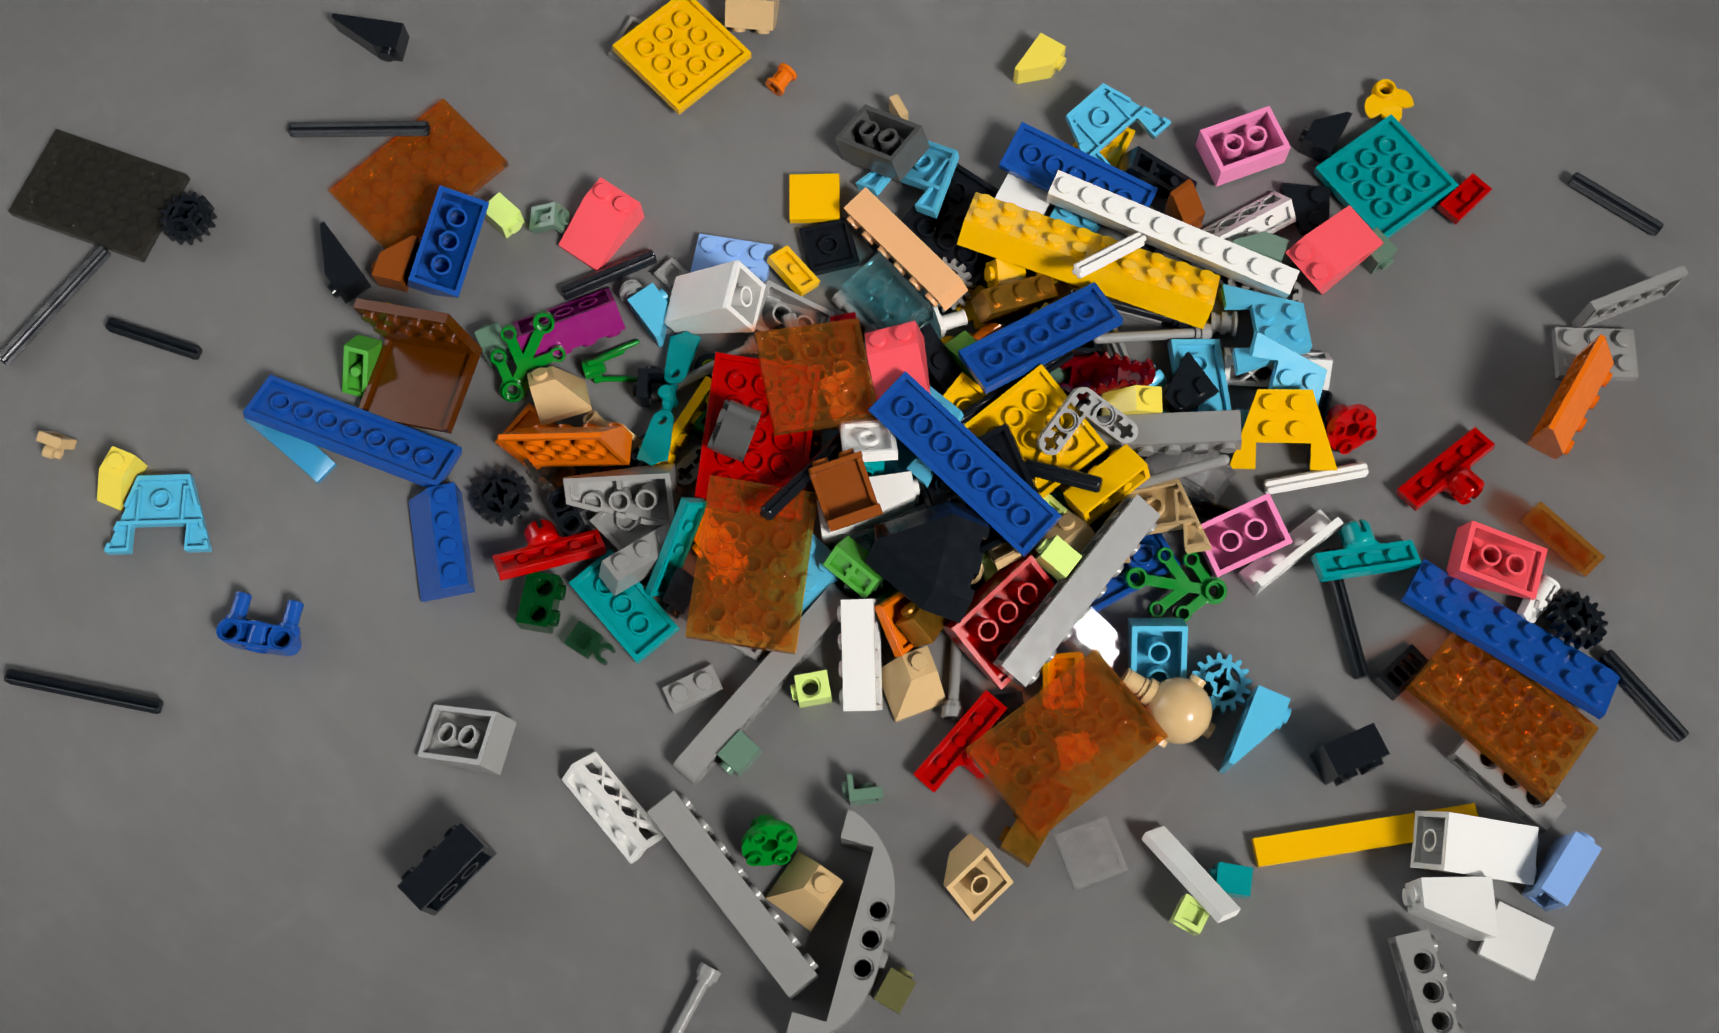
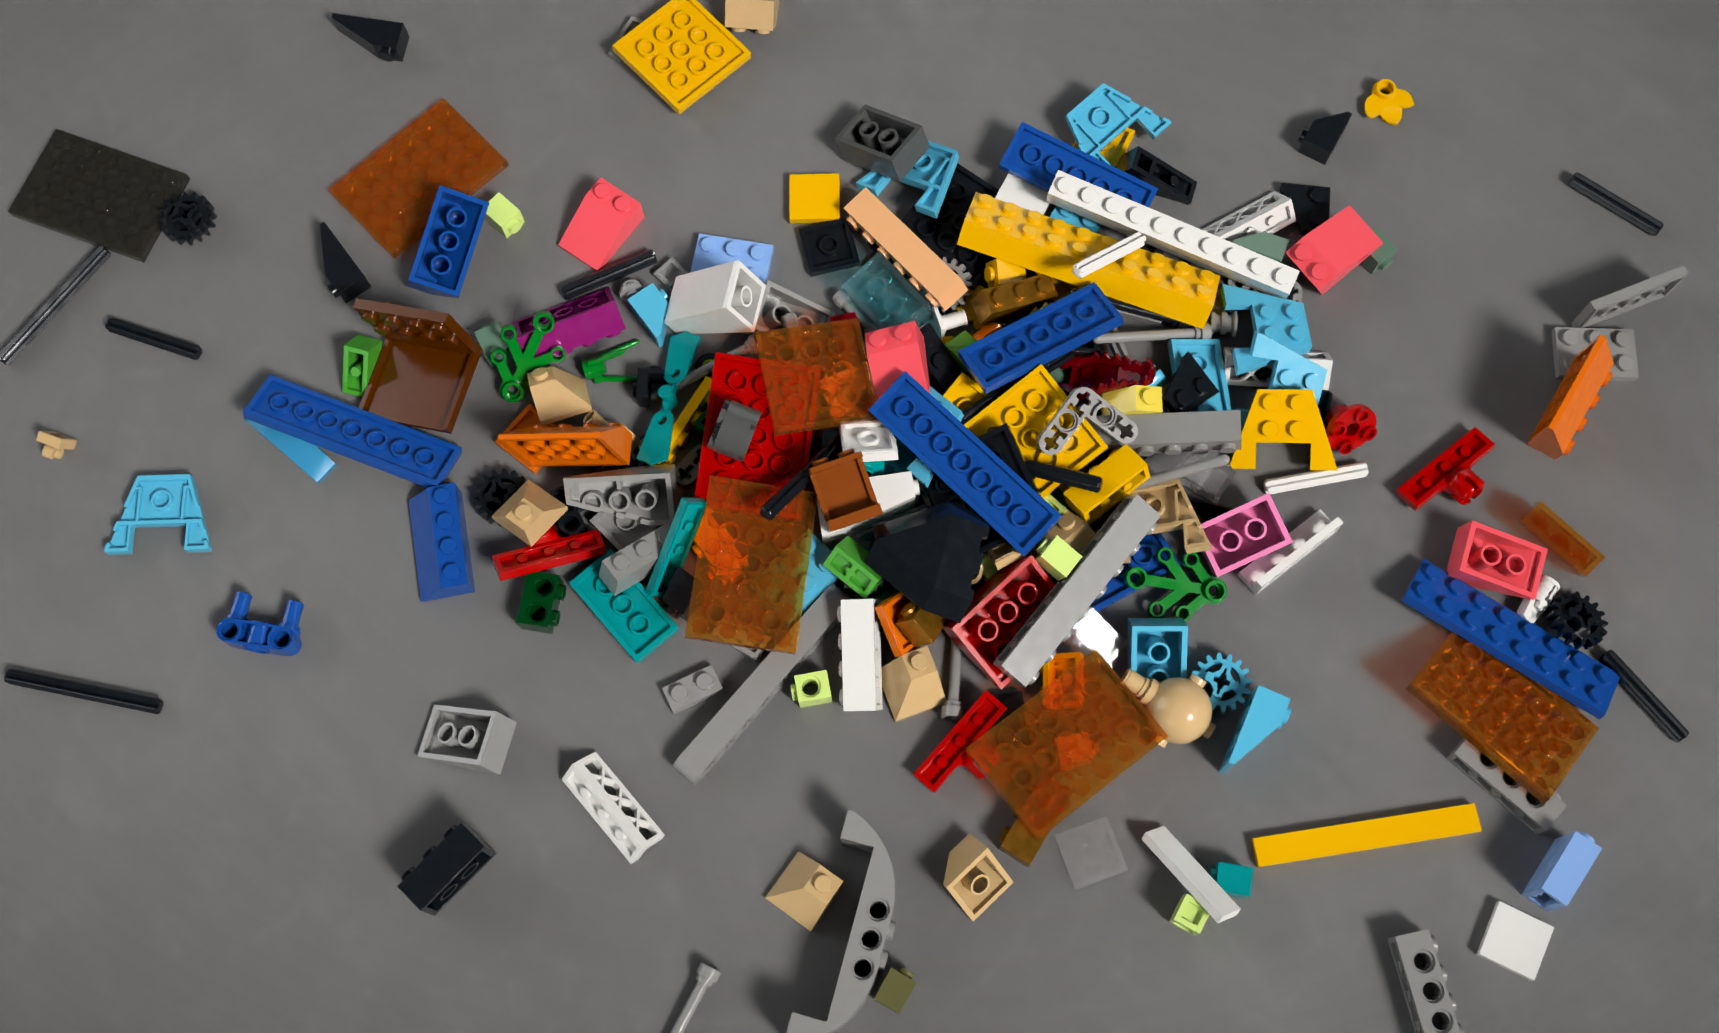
light yellow slope [97,446,148,511] -> none
black axle [288,121,431,138] -> none
dark orange slope [371,235,420,292] -> none
clear smoke bracket [523,458,581,493] -> none
sand green bracket [529,202,571,235] -> none
clear green plate [564,621,616,665] -> none
light grey brick [647,791,820,1000] -> none
sand green brick [717,730,762,778] -> none
green plate [741,814,798,867] -> none
orange bush [765,63,797,96] -> none
yellow plate [767,245,820,296] -> none
sand green bracket [842,773,884,806] -> none
tan tile [889,94,909,120] -> none
light yellow slope [1013,33,1067,84] -> none
dark orange slope [1163,179,1205,229] -> none
bright pink brick [1195,106,1291,187] -> none
black brick [1310,723,1390,786] -> none
teal plate [1311,519,1421,582] -> none
teal plate [1313,114,1459,239] -> none
black axle [1322,548,1369,679] -> none
black slope [1373,644,1432,701] -> none
white slope [1402,876,1499,941] -> none
white slope [1410,810,1539,885] -> none
red plate [1437,173,1492,225] -> none
none -> tan slope [491,479,568,547]

